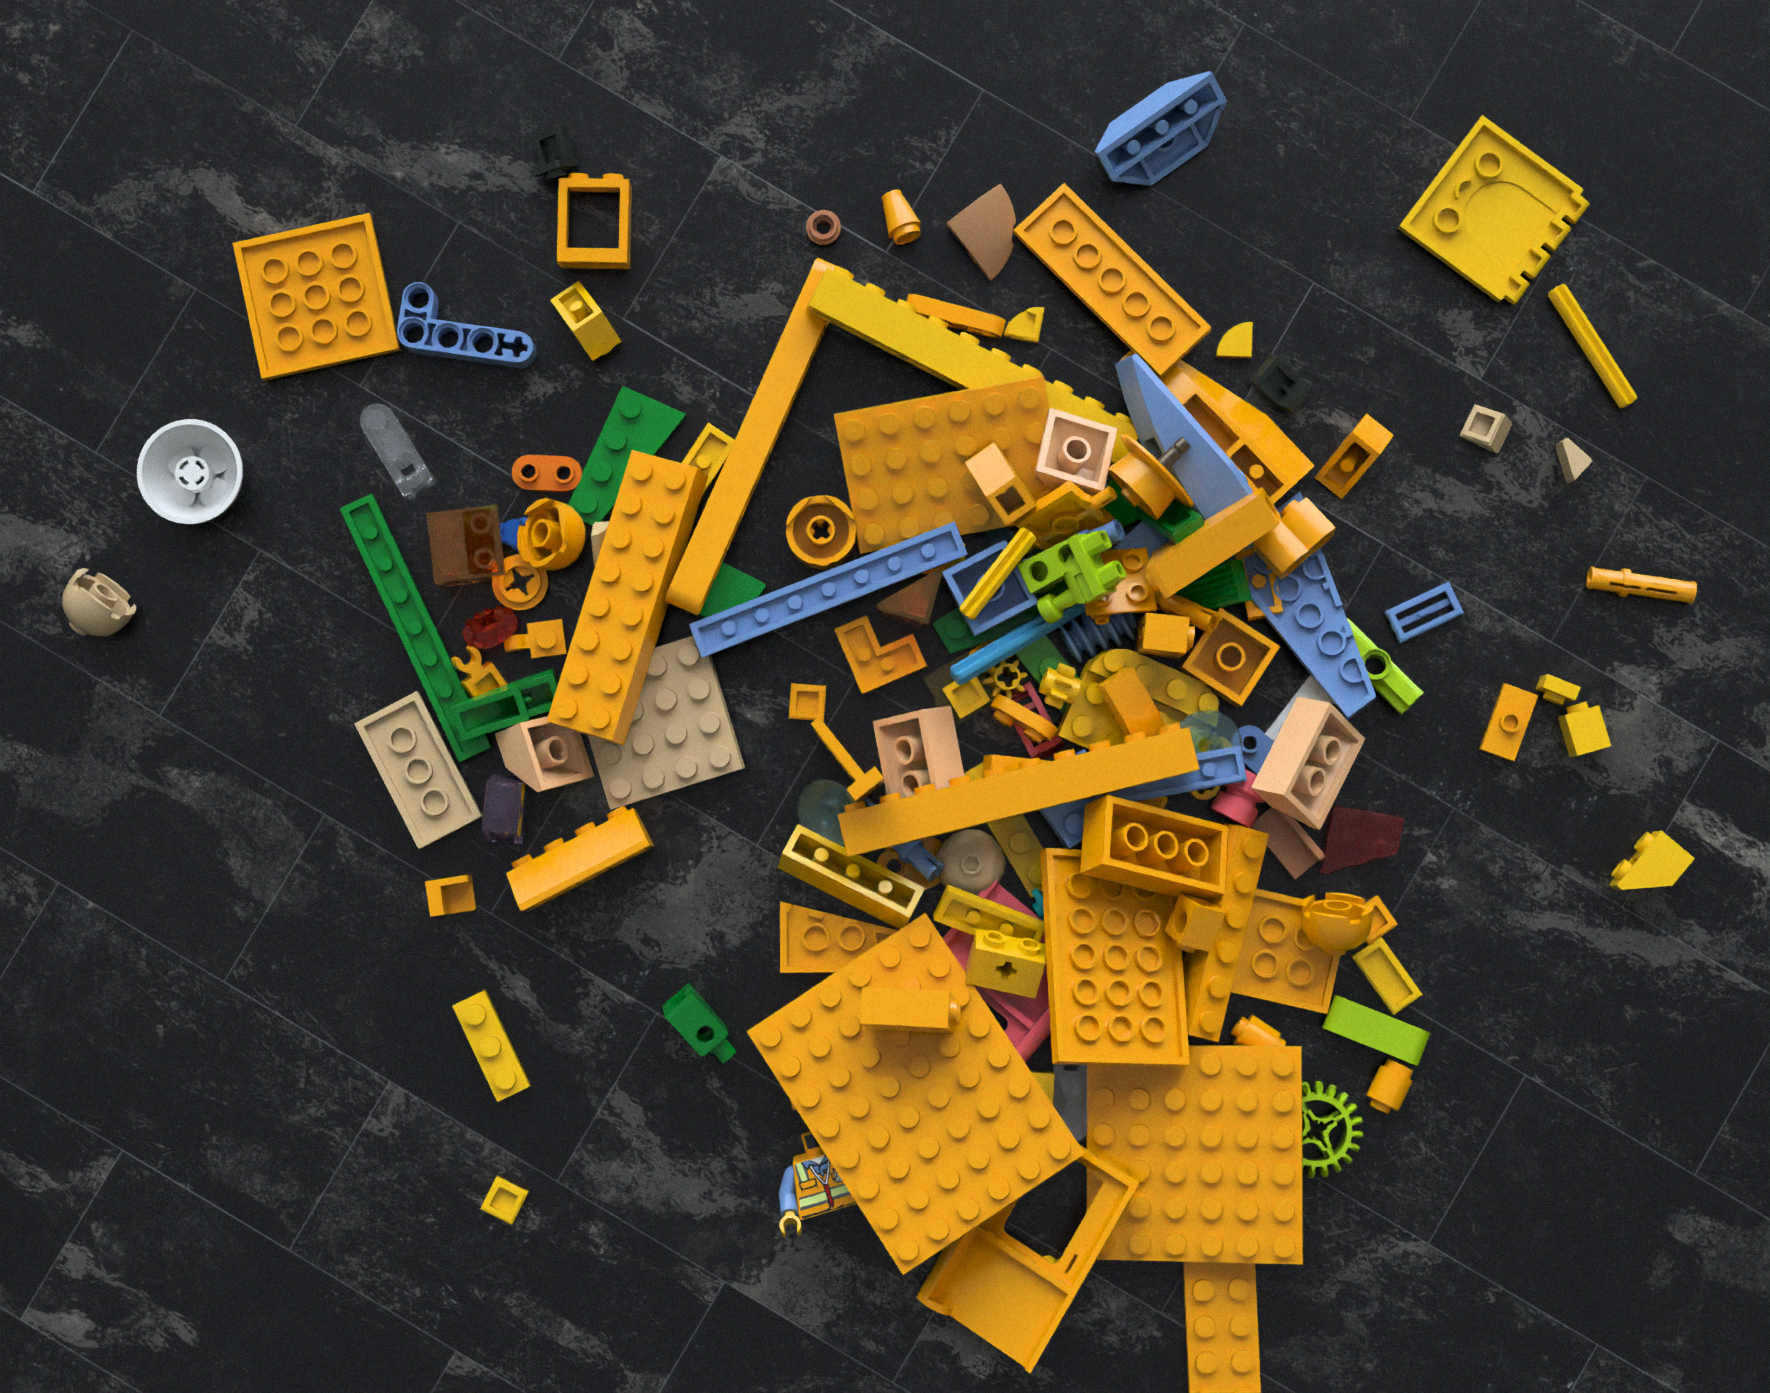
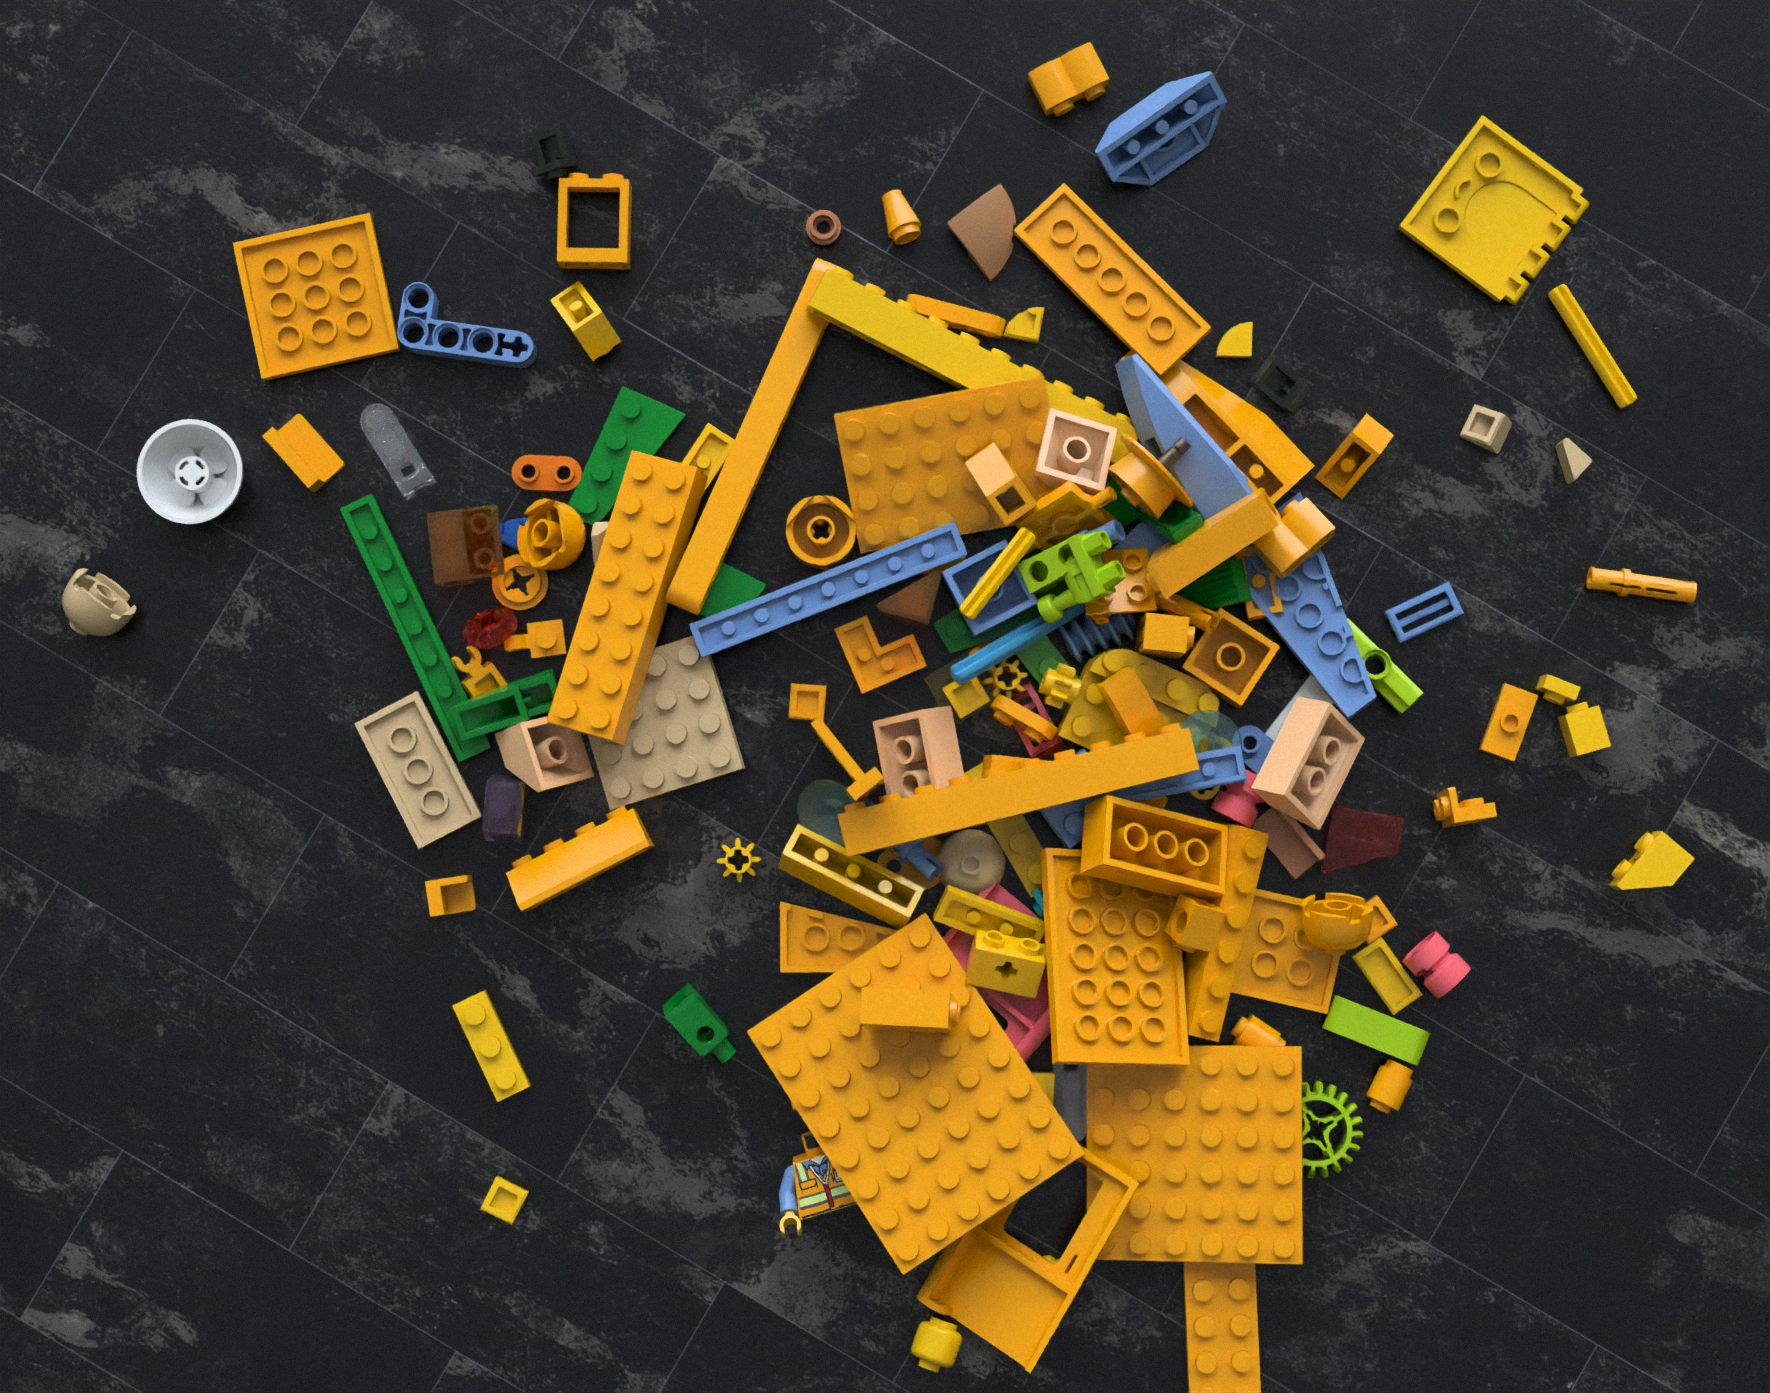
none -> light orange panel [262,414,345,492]
none -> yellow gear [717,838,761,882]
none -> yellow head [911,1316,963,1373]
none -> light orange brick [1028,42,1109,117]
none -> coral wheel [1402,931,1471,999]
none -> light orange bracket [1433,787,1497,828]

